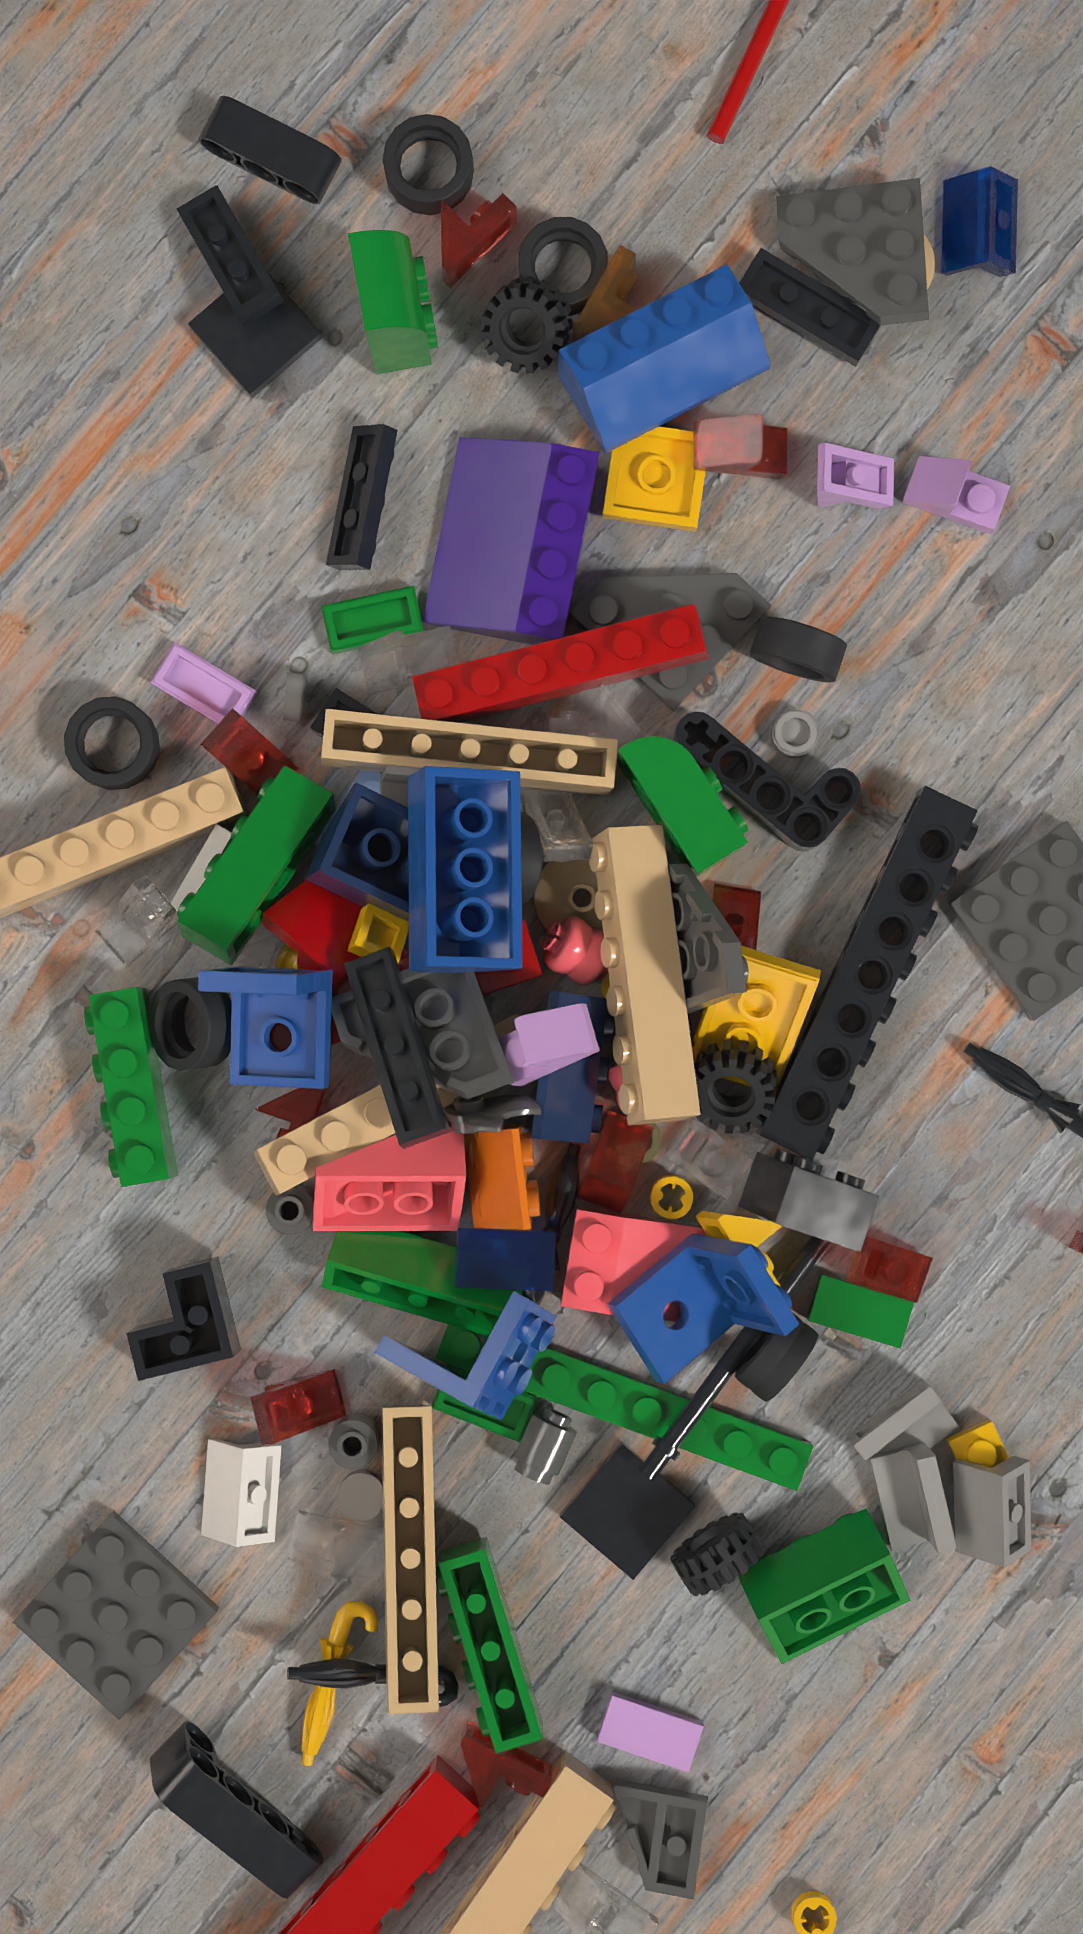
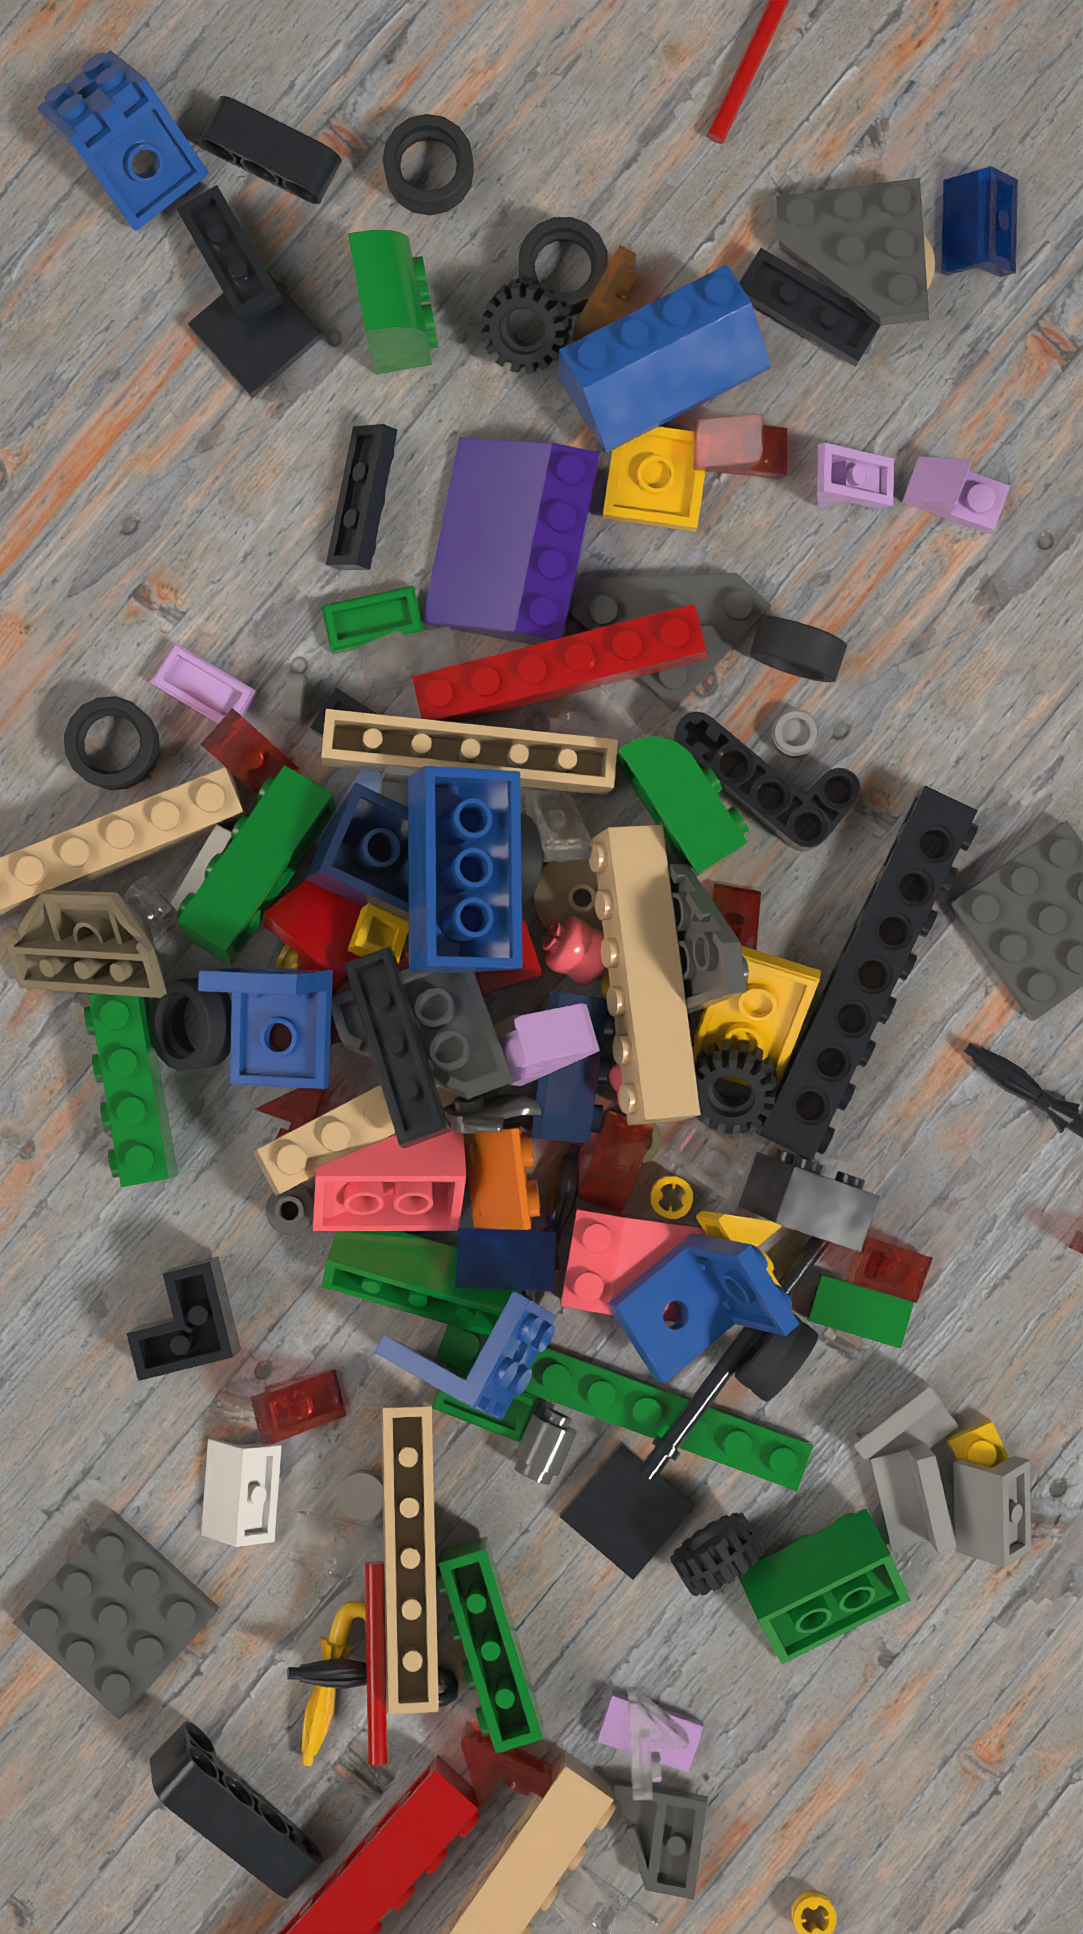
dark grey brick [328,1412,381,1469] -> none
clear red slope [441,193,517,289] -> none
none -> dark tan wedge [6,890,167,998]
none -> blue bracket [37,50,210,232]
none -> red bar [365,1561,388,1766]
none -> clear slope [627,1686,690,1801]

